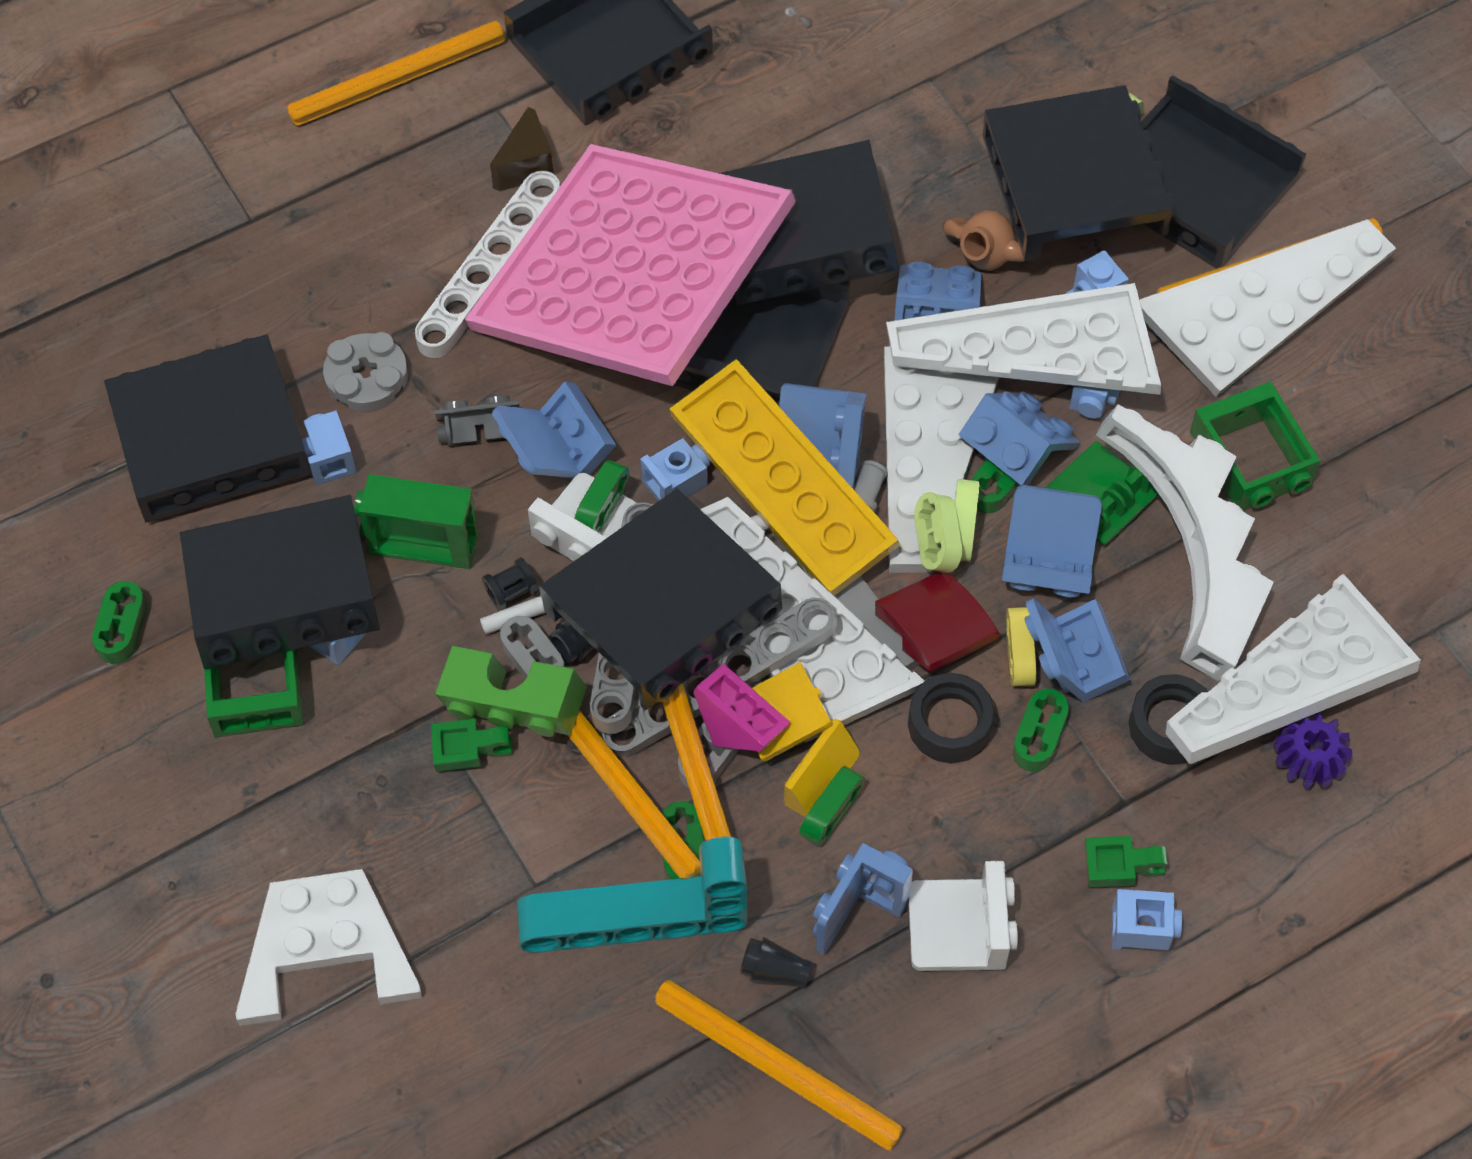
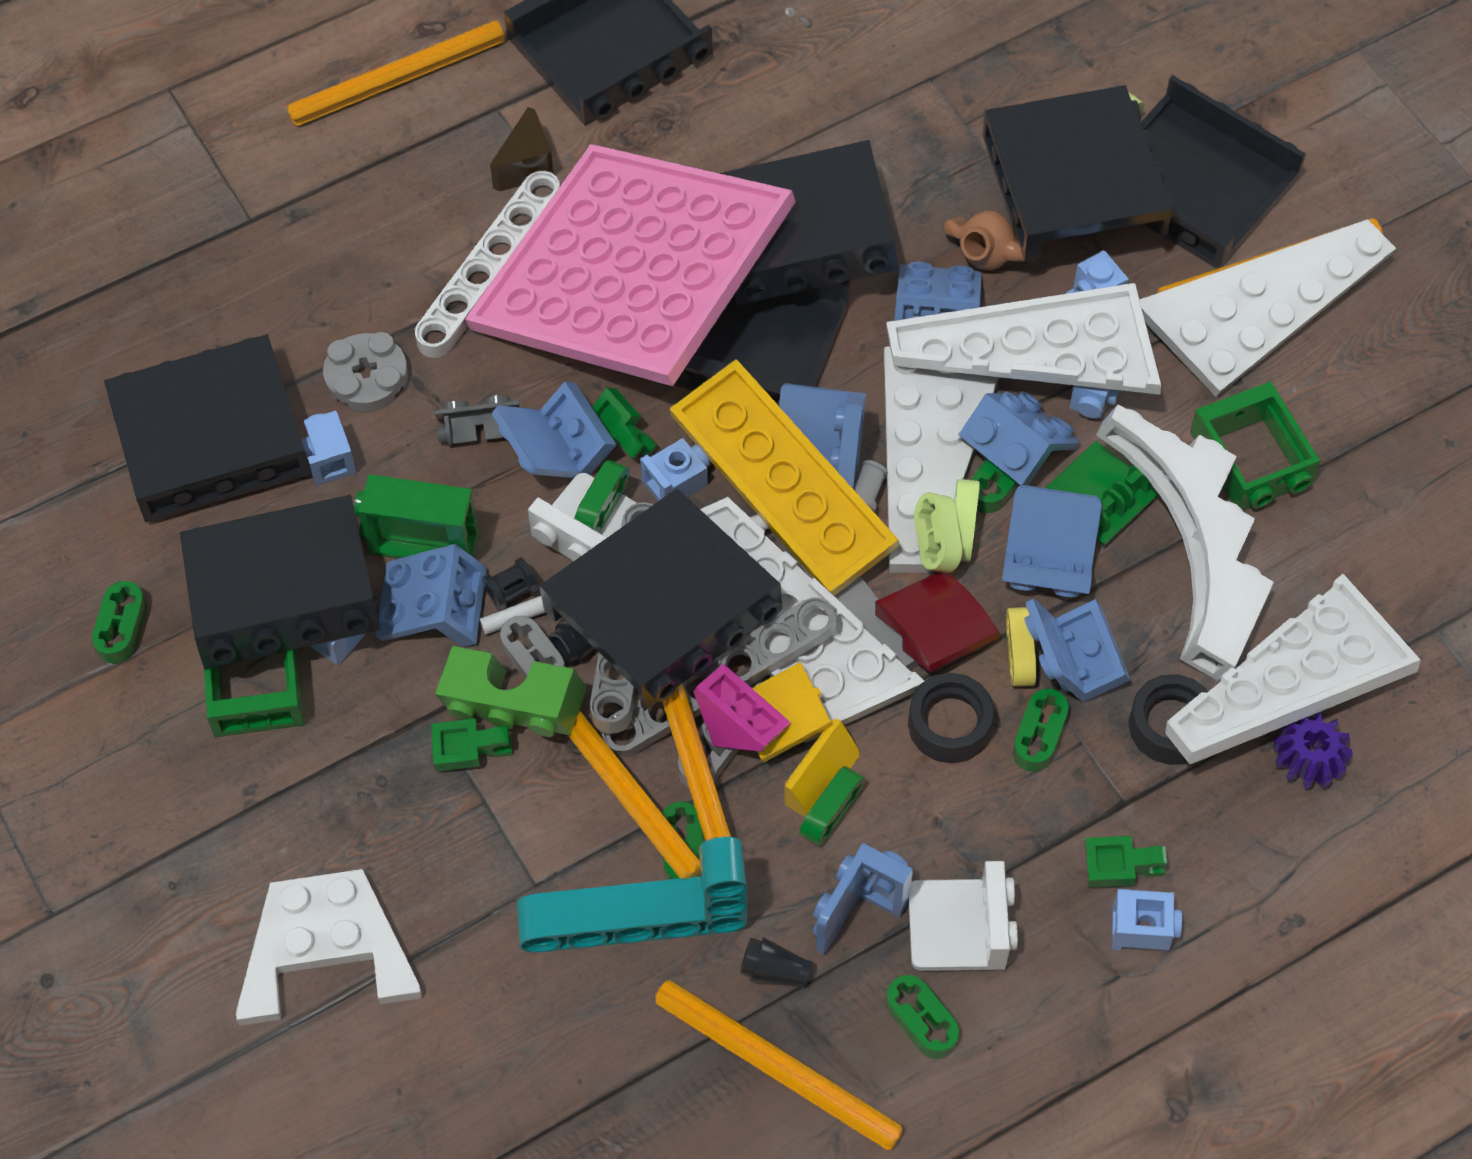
none -> medium blue bracket [375,544,487,647]
none -> green plate [592,388,657,458]
none -> green beam [886,975,959,1059]

